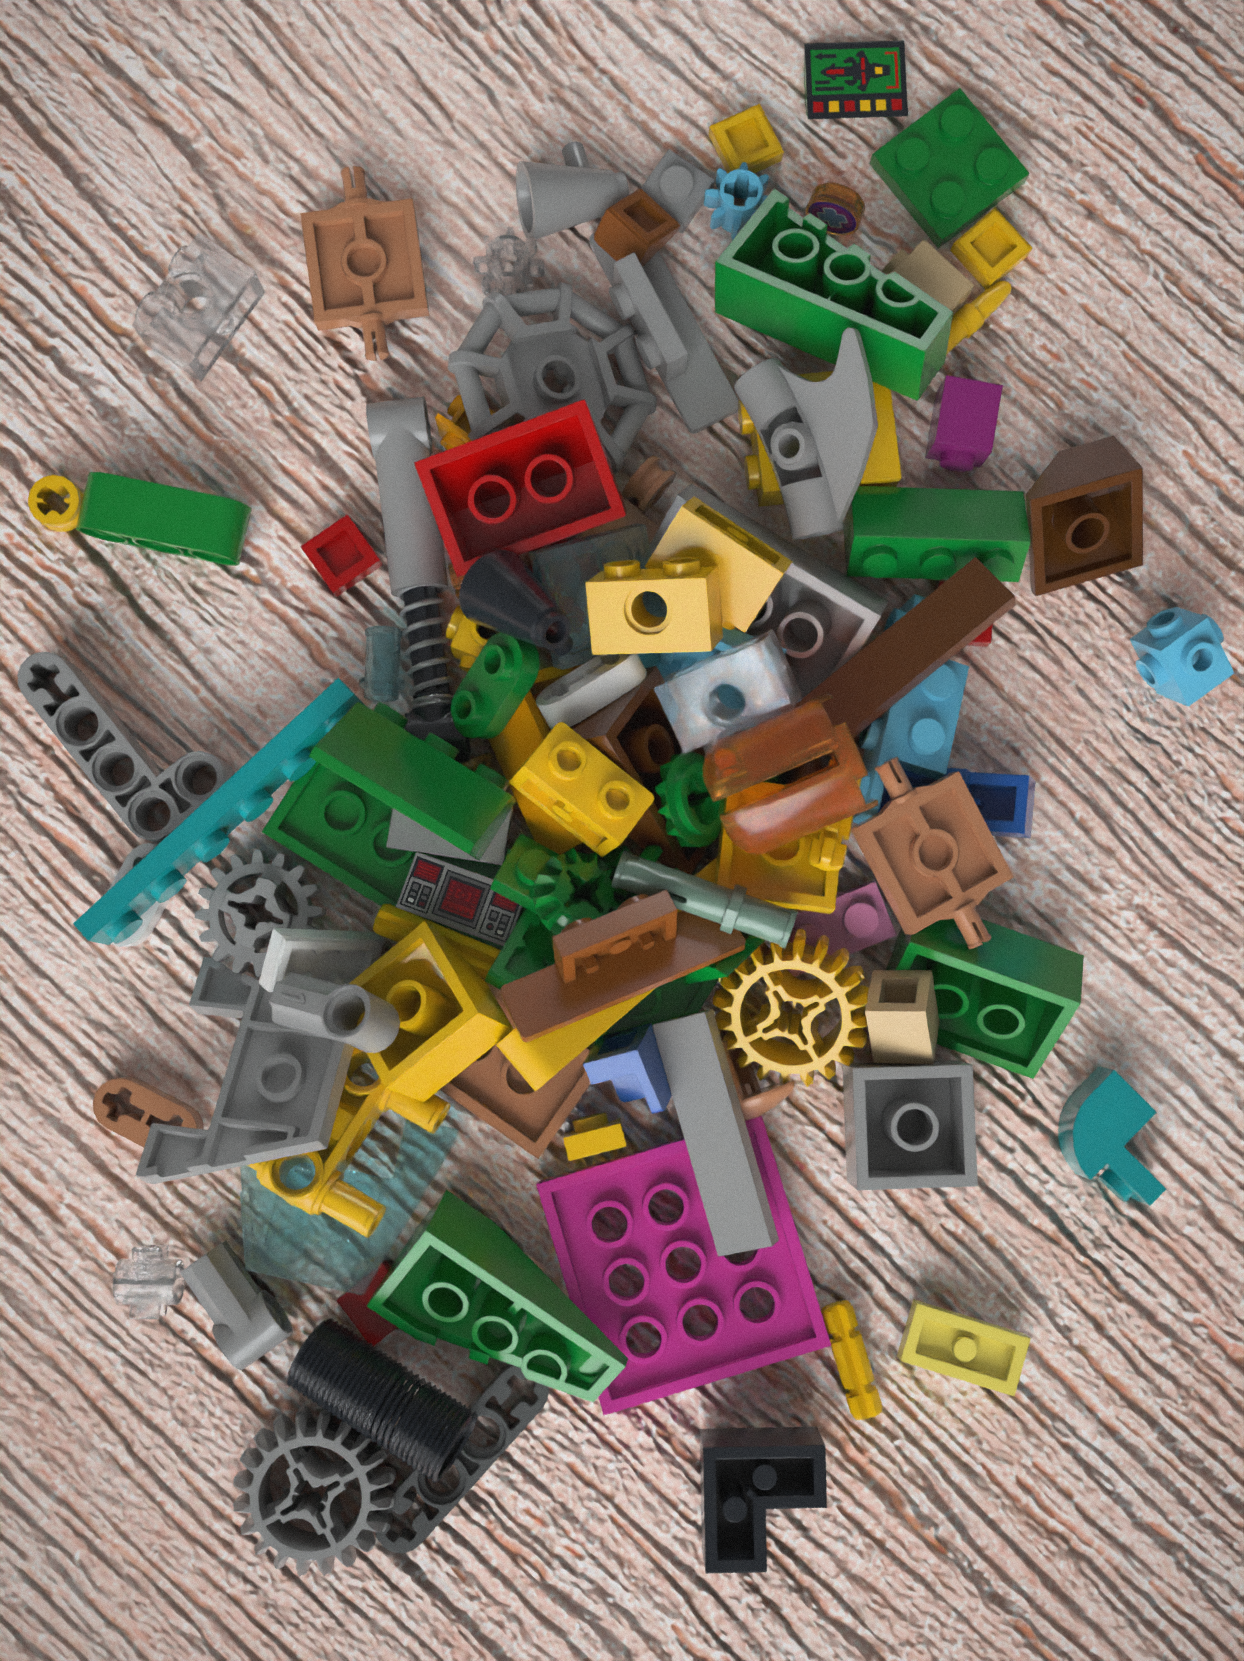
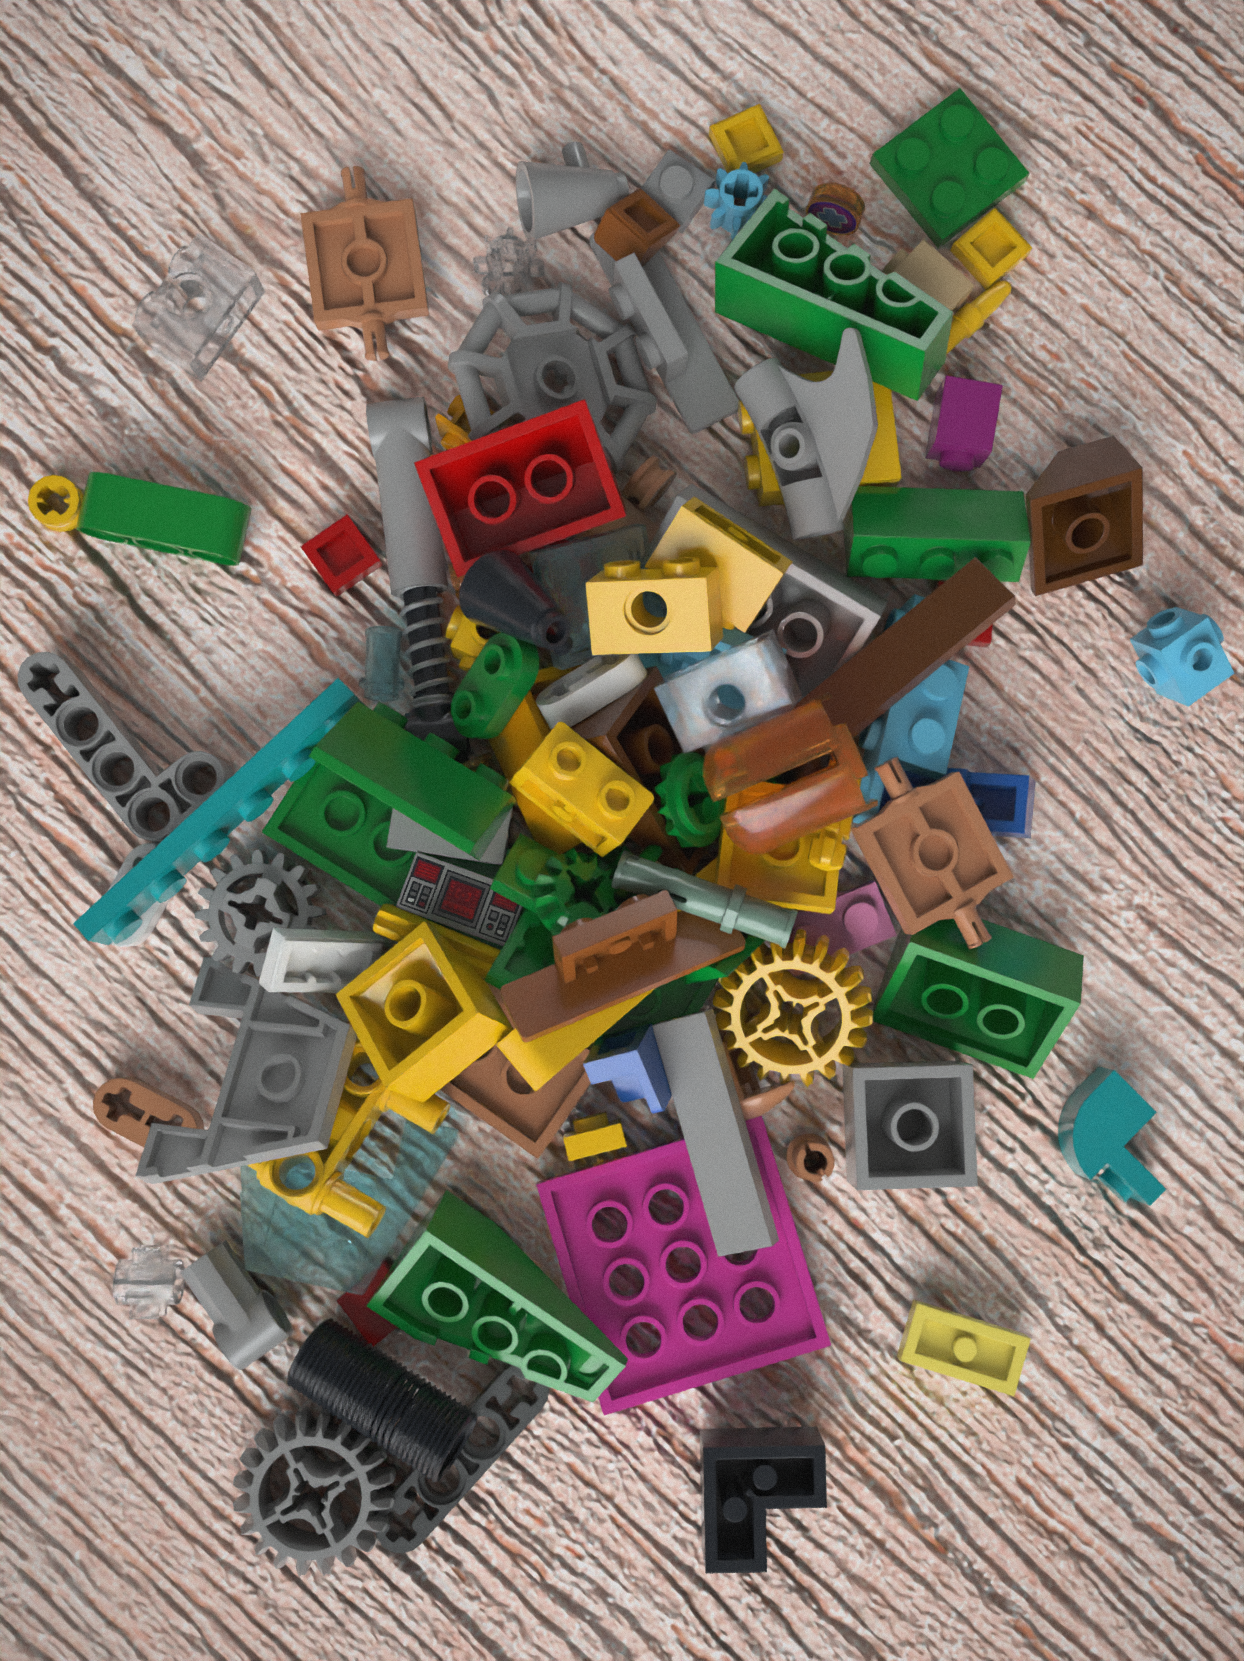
light grey piece [269,972,400,1053] -> none
piece [803,40,908,119] -> none
yellow axle [821,1300,883,1420] -> none
tan brick [865,970,940,1064] -> none
none -> nougat pin [786,1133,835,1182]

